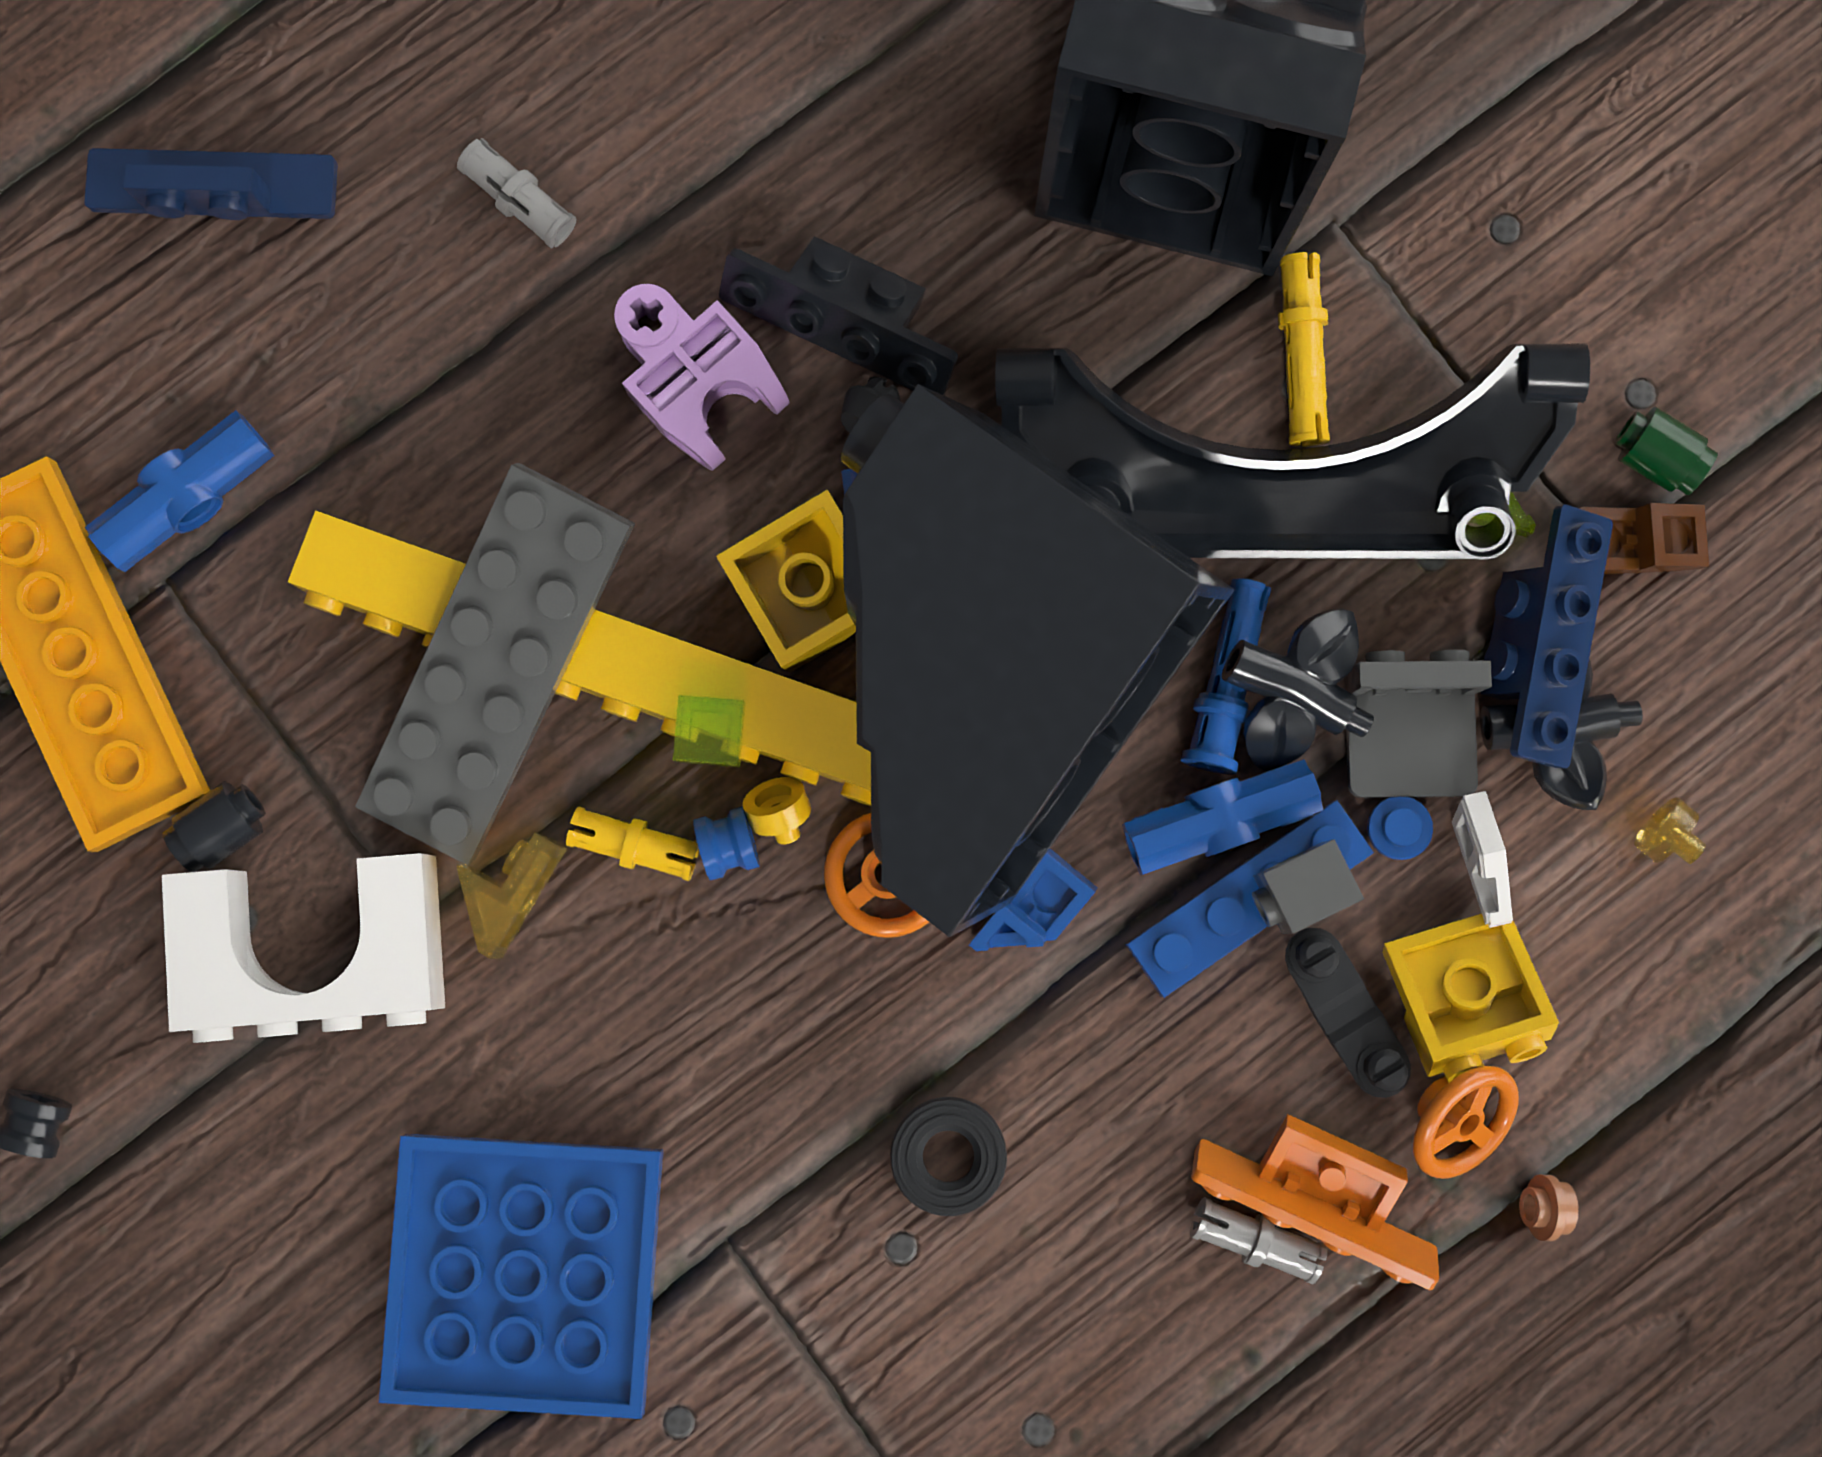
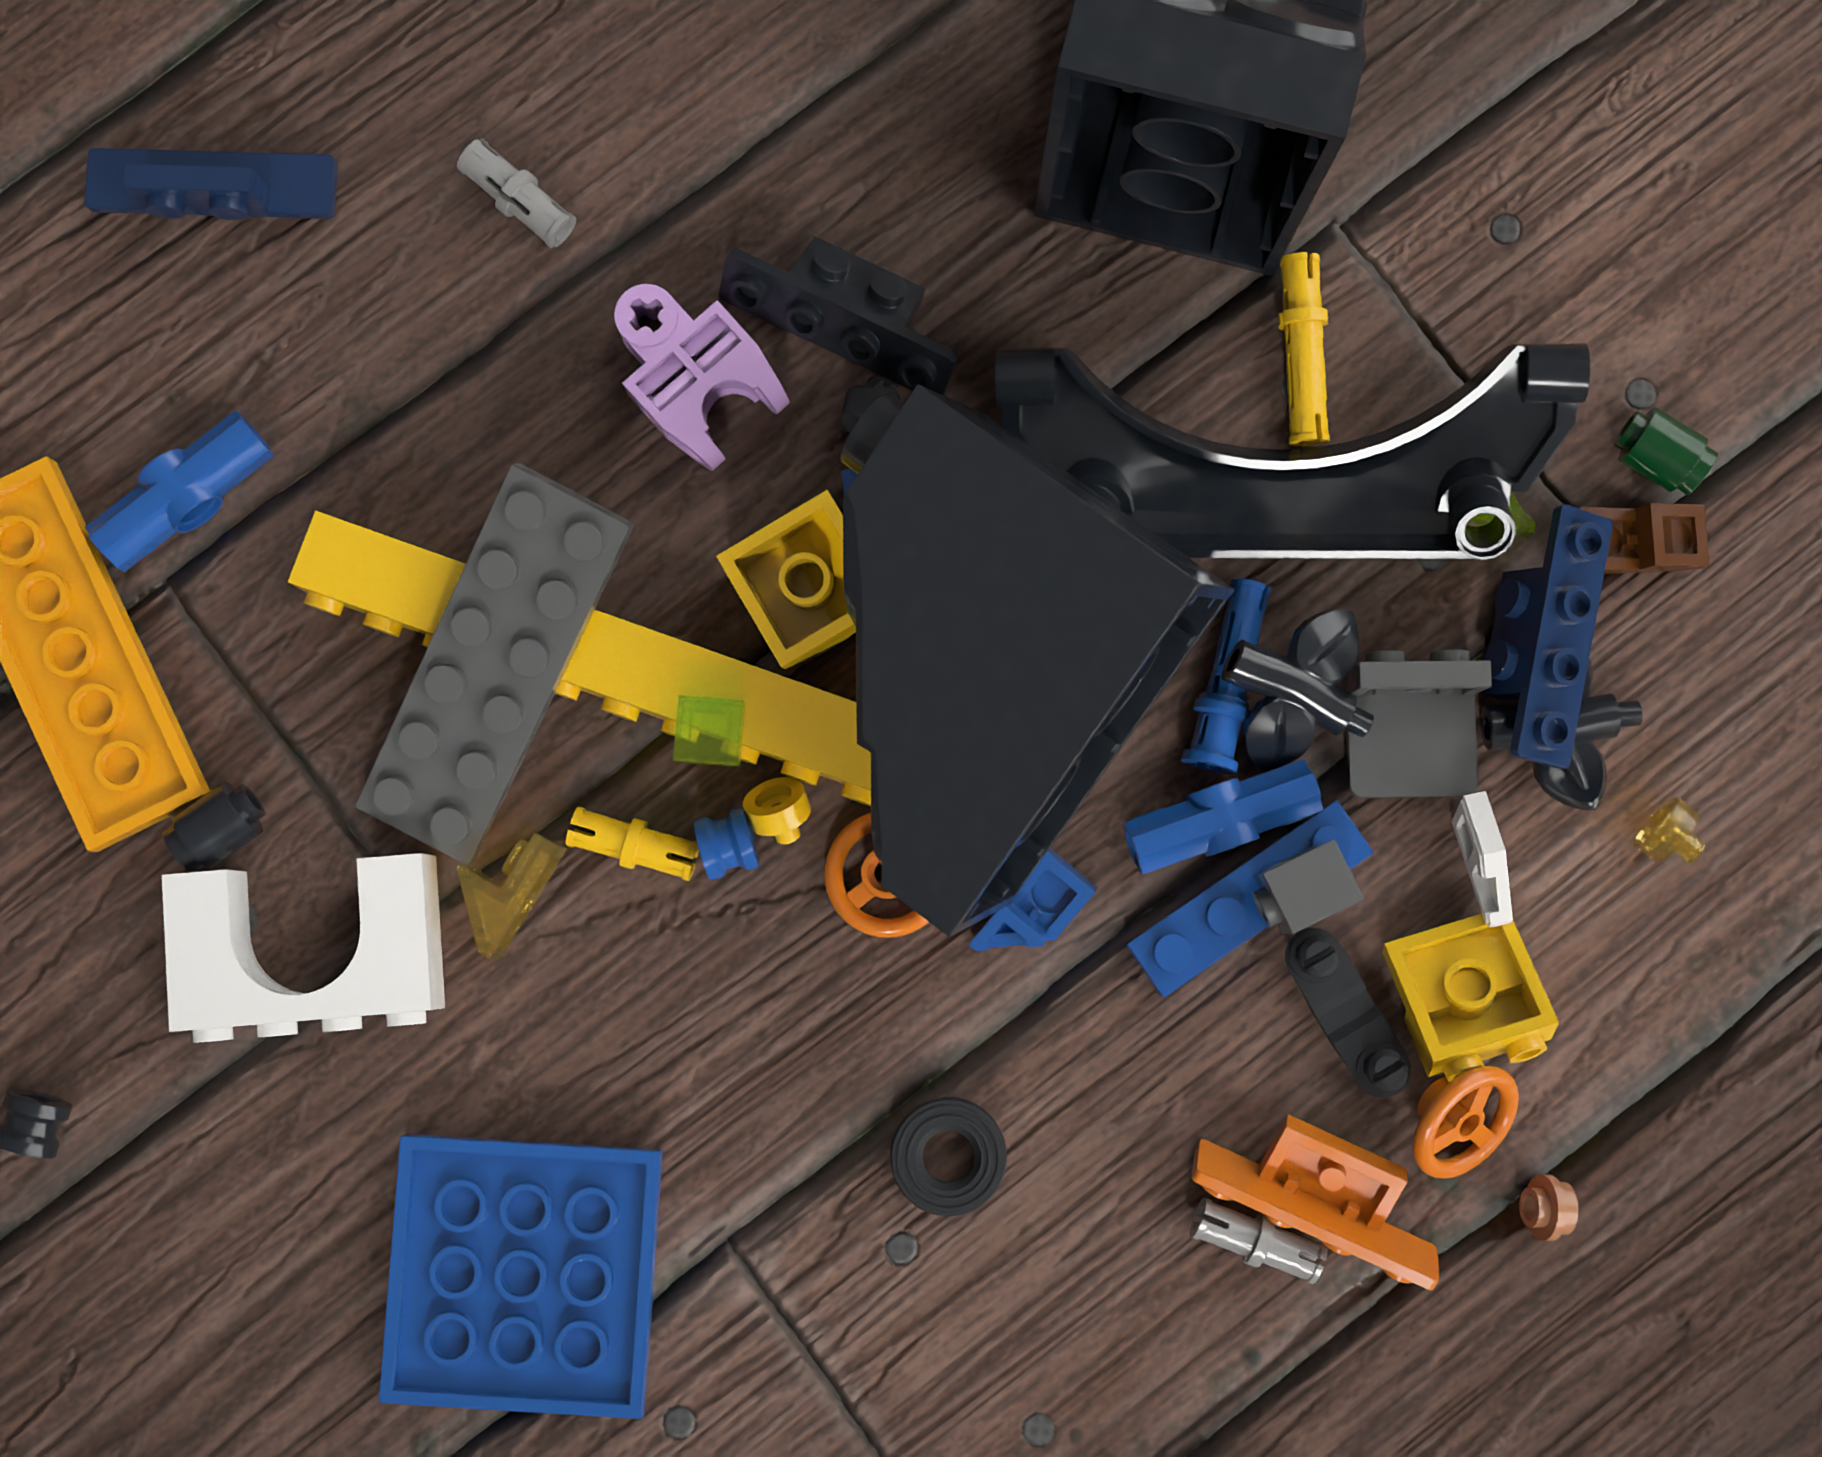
blue plate [1367,797,1433,860] -> none

